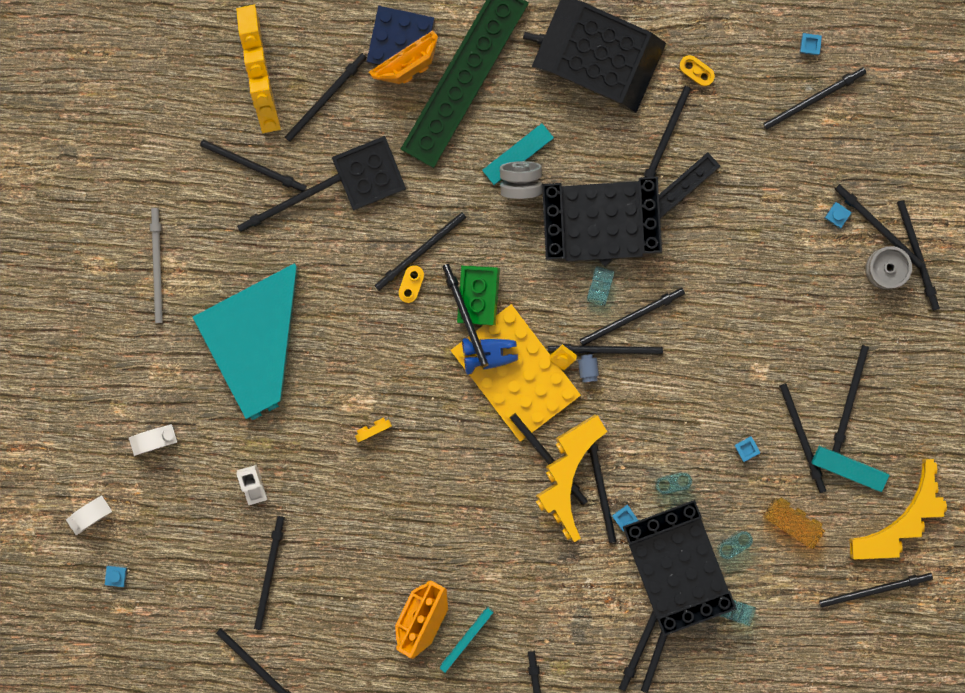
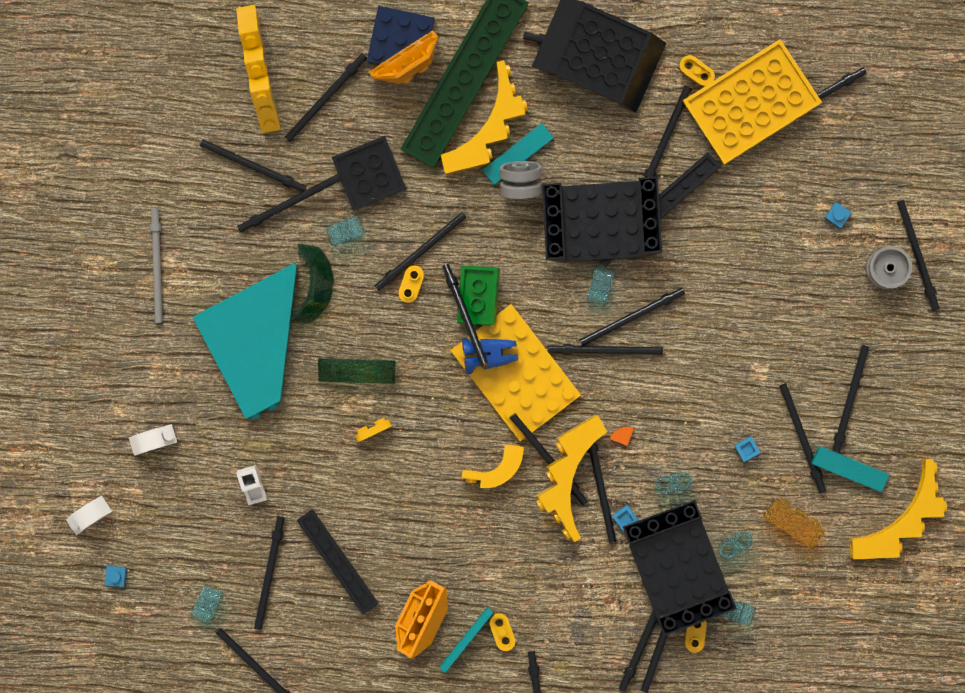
yellow plate [549,345,577,370] -> none
sand blue brick [578,354,599,383] -> none
dark azure plate [800,33,822,56] -> none
black bar [819,573,933,608] -> none
black bar [834,184,923,268] -> none
none -> clear light blue beam [190,584,223,625]
none -> clear green windscreen [290,244,334,323]
none -> black plate [297,509,379,614]
none -> clear green windscreen [318,359,396,384]
none -> clear light blue beam [325,216,366,246]
none -> yellow arch [441,60,528,175]
none -> yellow arch [462,444,524,488]
none -> yellow plate [490,613,515,651]
none -> orange tile [609,427,634,446]
none -> yellow plate [683,39,822,165]
none -> yellow plate [685,621,707,653]

